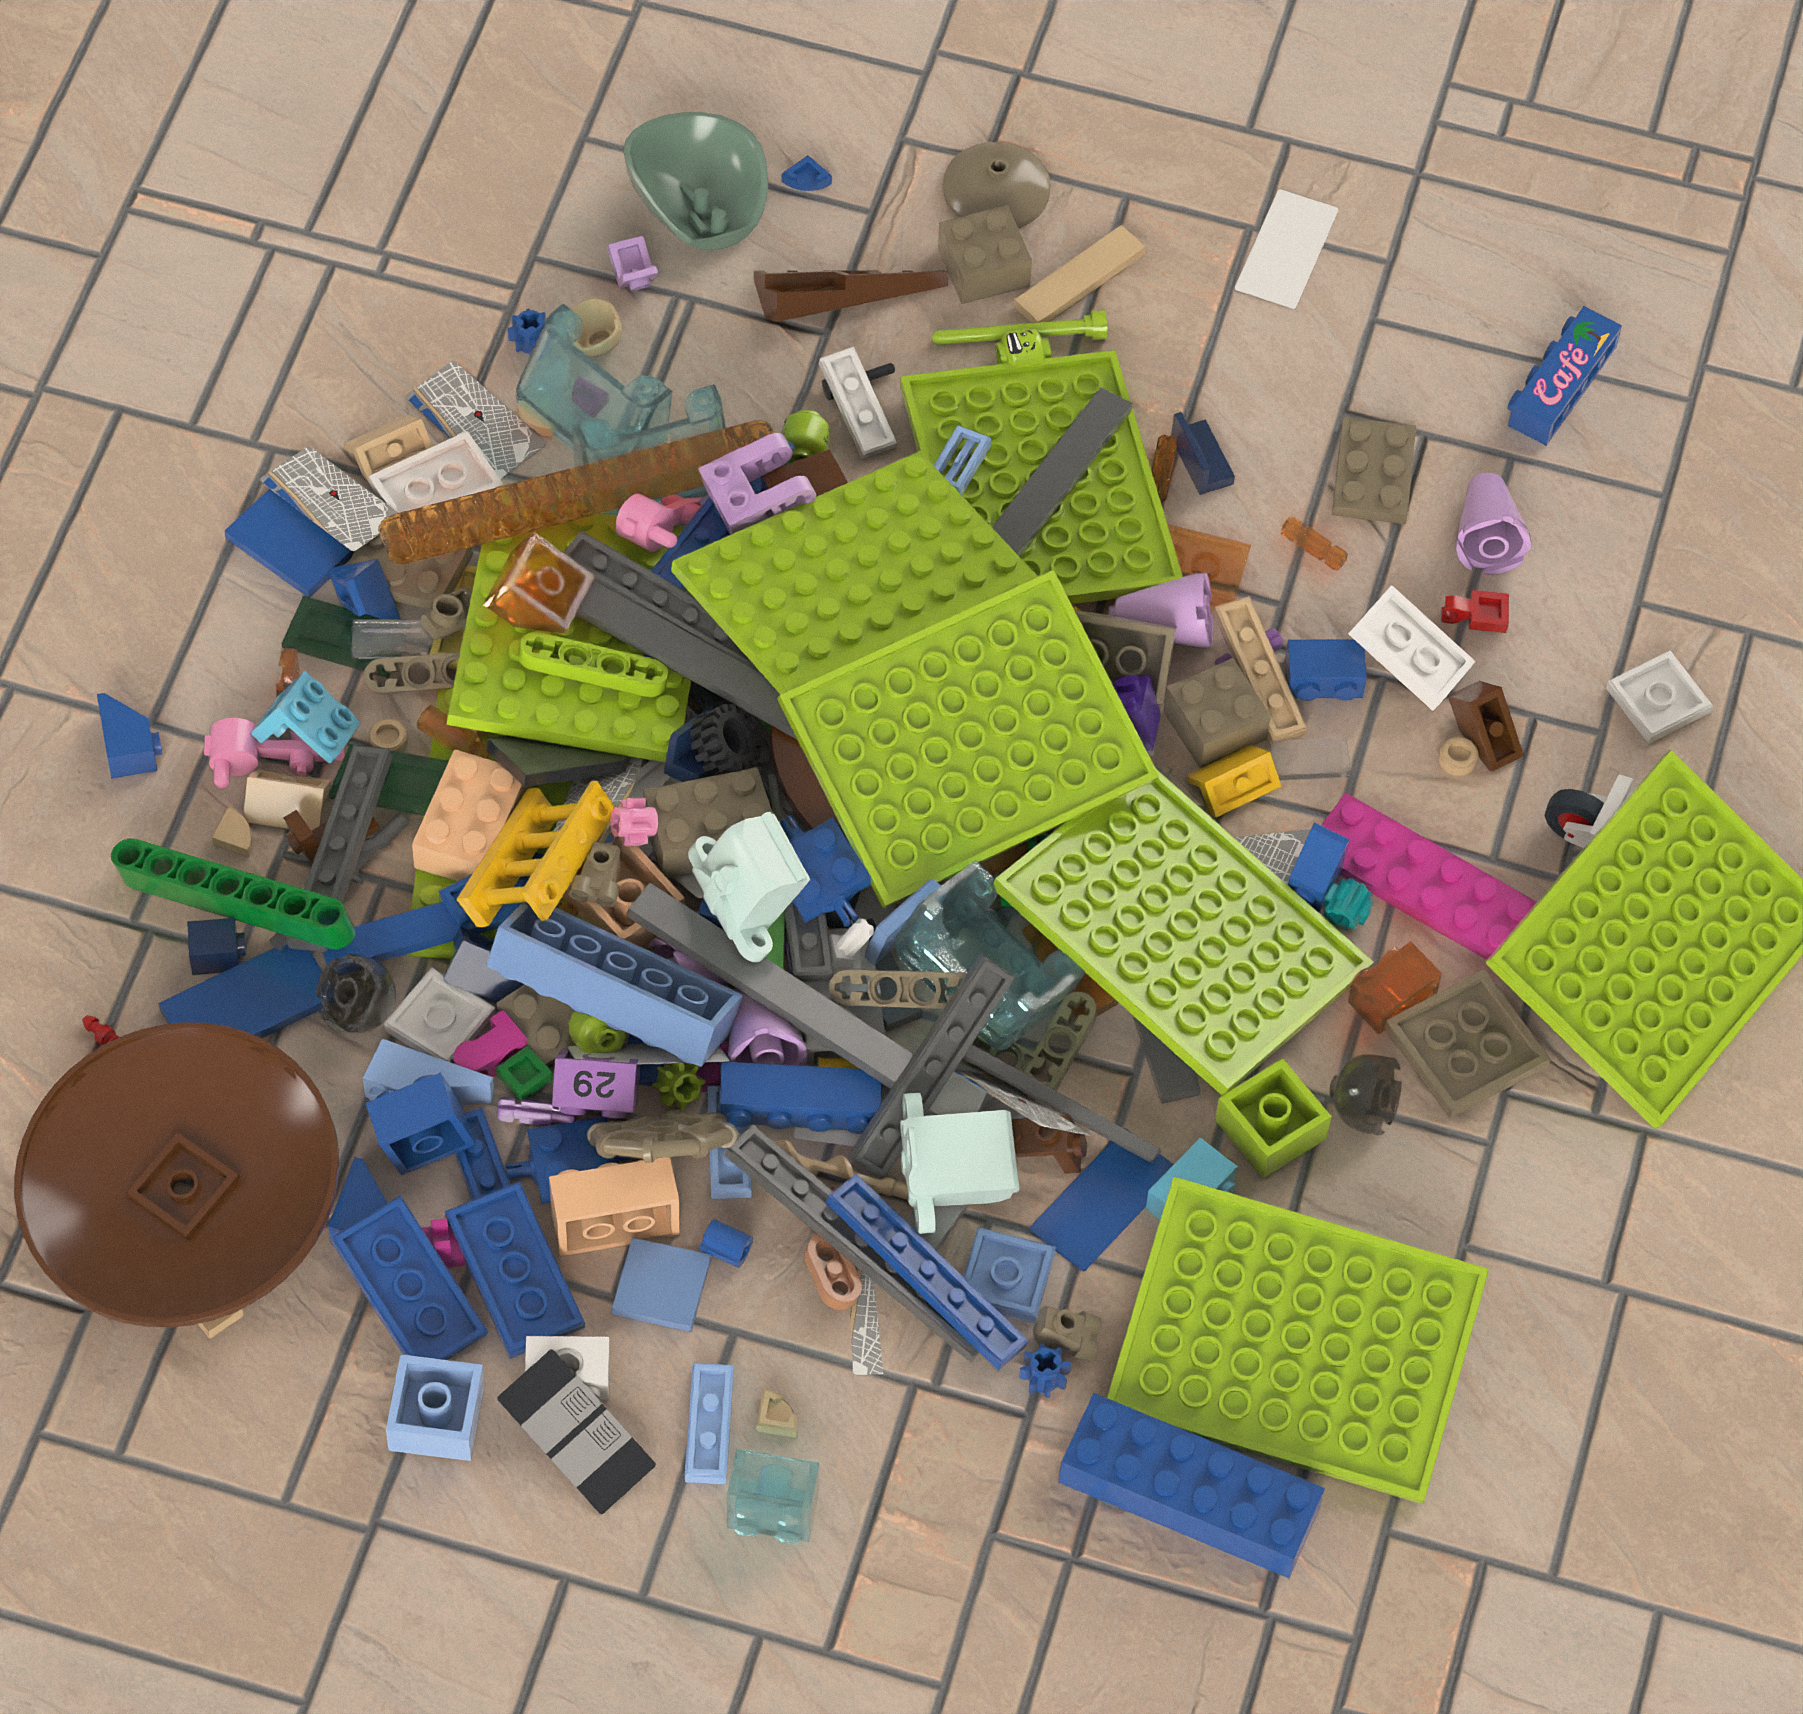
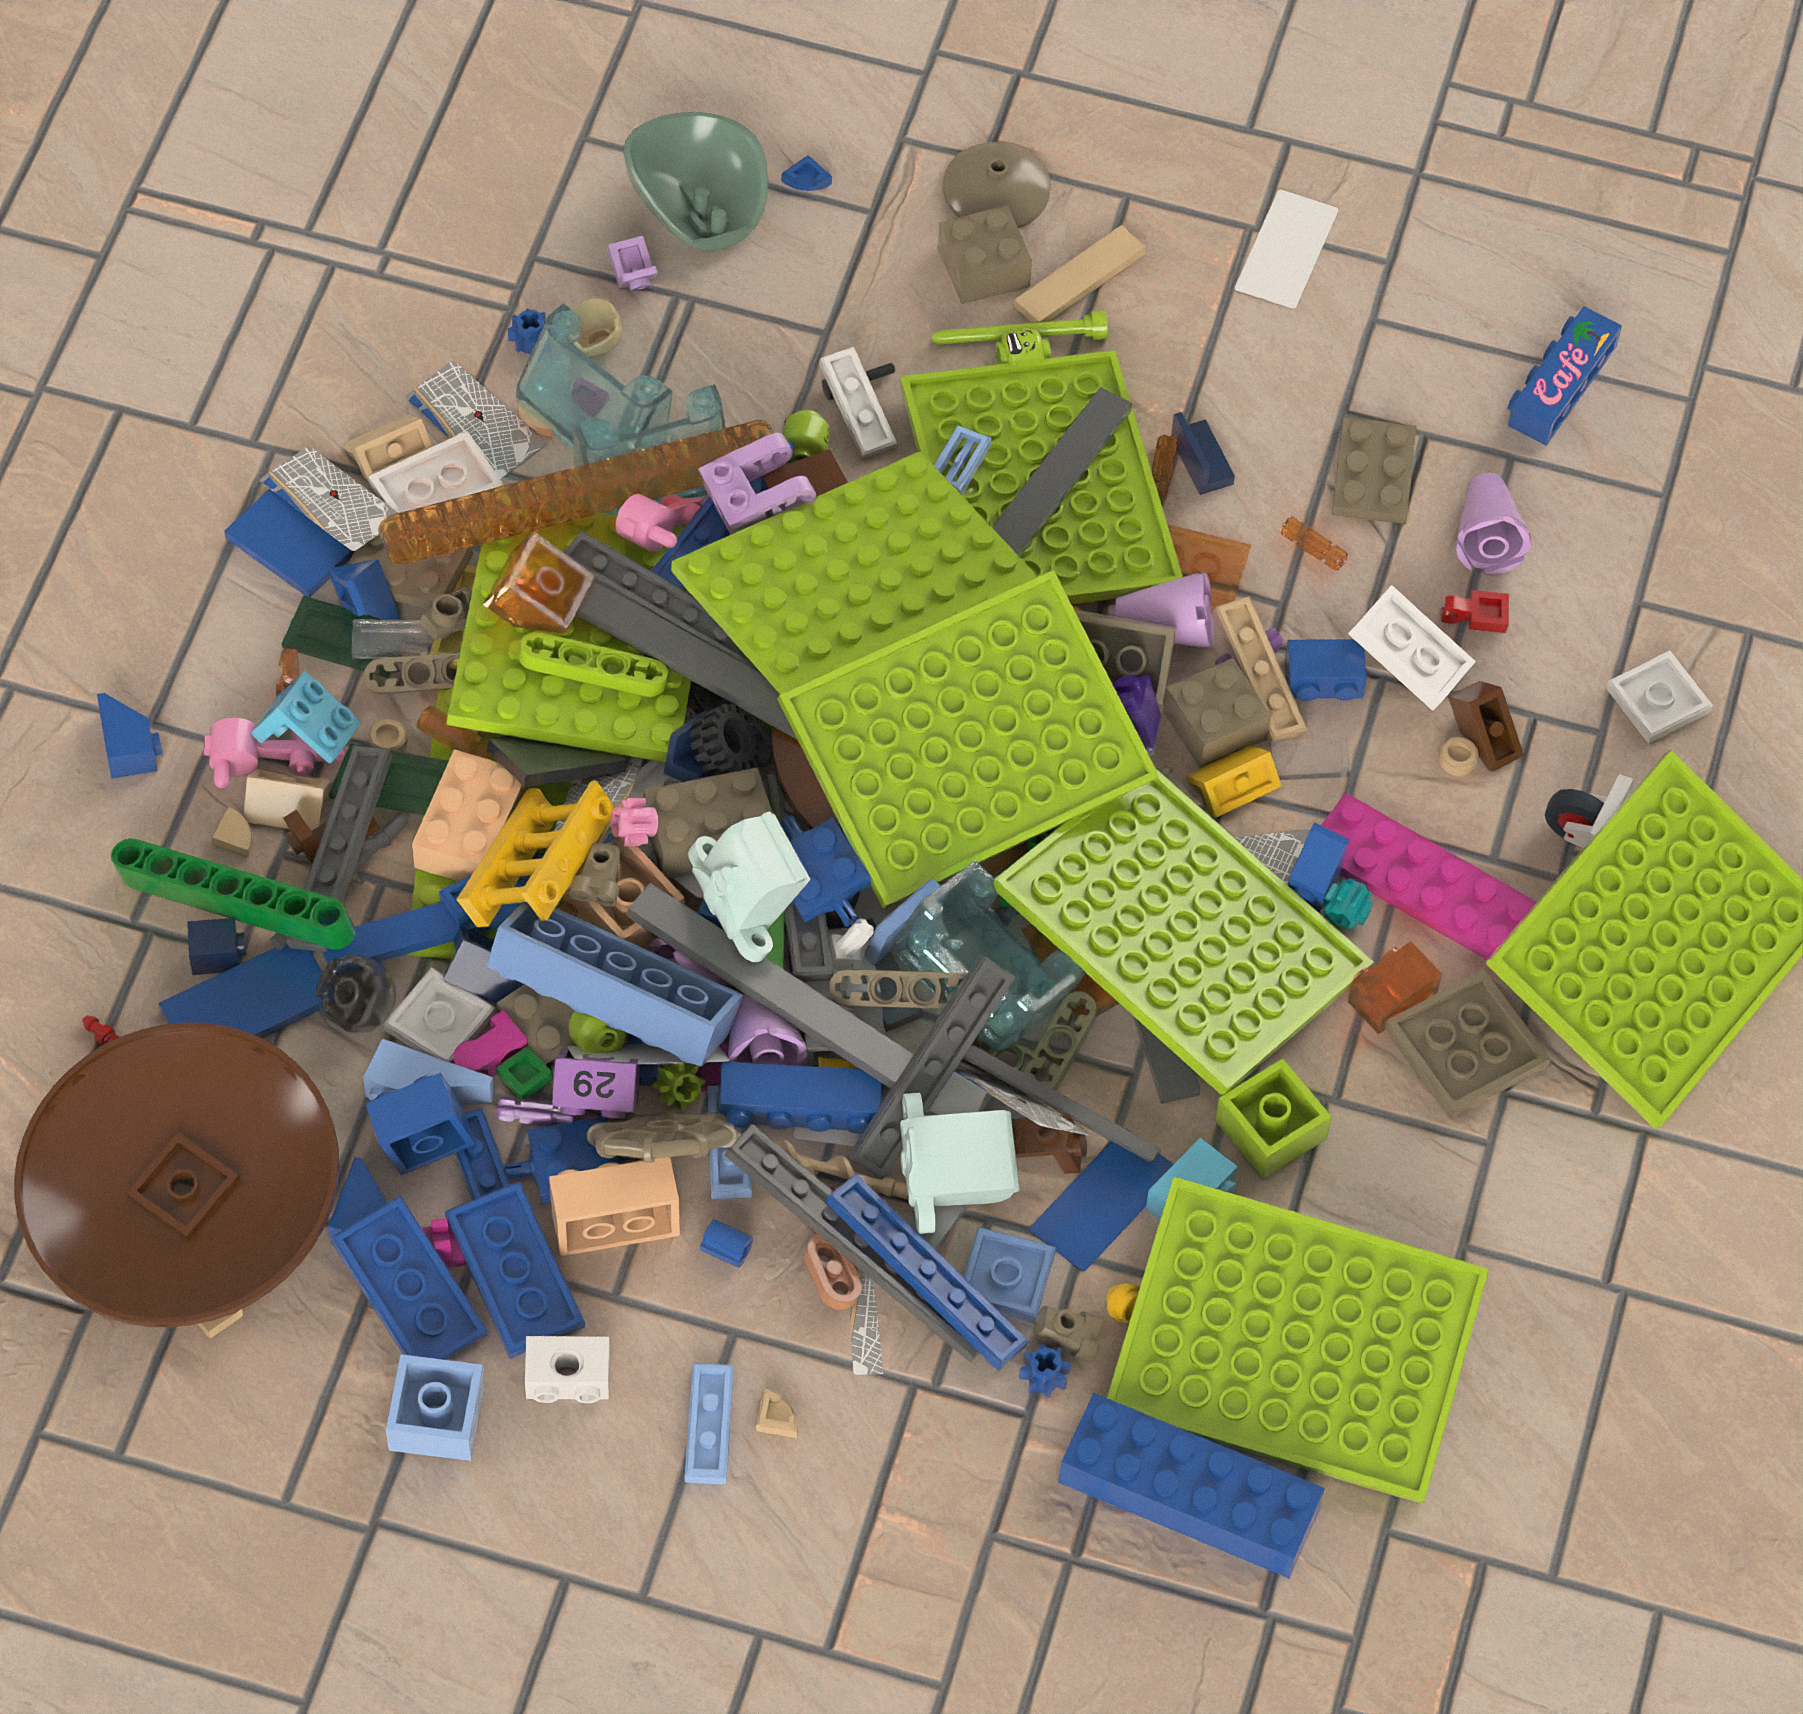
sticker [497,1349,656,1514] -> none
medium blue tile [612,1237,711,1332] -> none
clear light blue brick [727,1448,819,1544] -> none
reddish brown wedge [754,270,948,322] -> none
clear smoke cylinder [1329,1054,1402,1135] -> none
none -> yellow plate [1106,1282,1140,1324]

